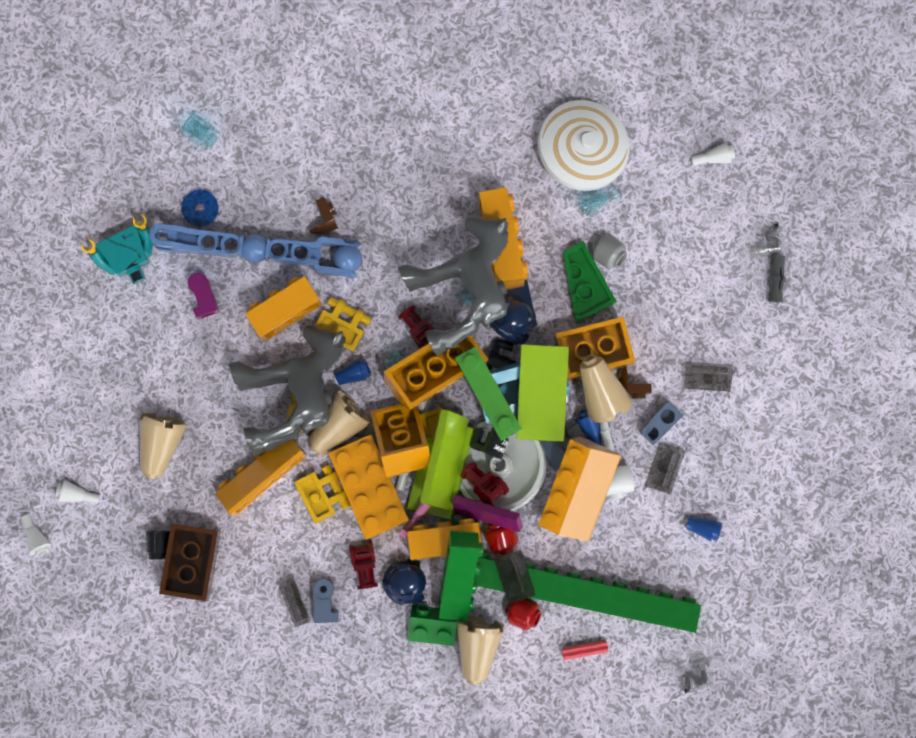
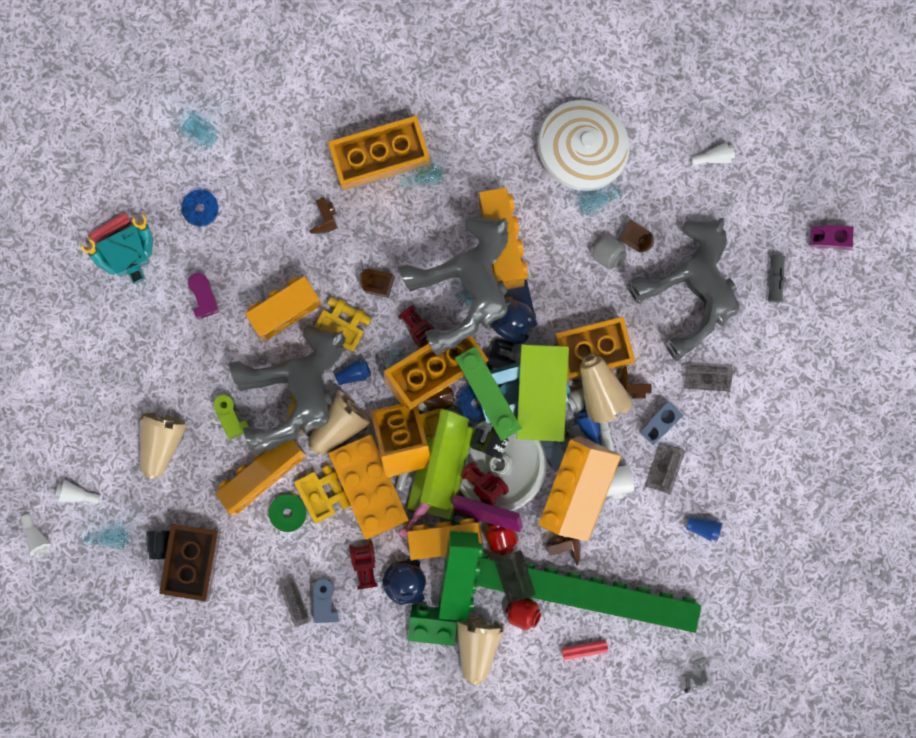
medium blue piece [149,224,362,279] -> none
green wing [563,241,617,324] -> none
clear piece [747,224,784,259] -> none
none -> clear light blue cone [84,527,129,550]
none -> coral axle [88,213,131,245]
none -> lime leg [213,395,250,440]
none -> green piece [269,494,307,532]
none -> light orange brick [328,115,431,191]
none -> reddish brown plate [359,268,395,298]
none -> clear light blue cone [400,163,443,187]
none -> reddish brown plate [423,387,455,410]
none -> clear blue piece [457,386,485,422]
none -> reddish brown plate [546,535,581,566]
none -> white cone [566,388,586,413]
none -> reddish brown plate [618,220,654,253]
none -> dark grey animal [626,218,740,362]
none -> magenta leg [809,225,854,250]

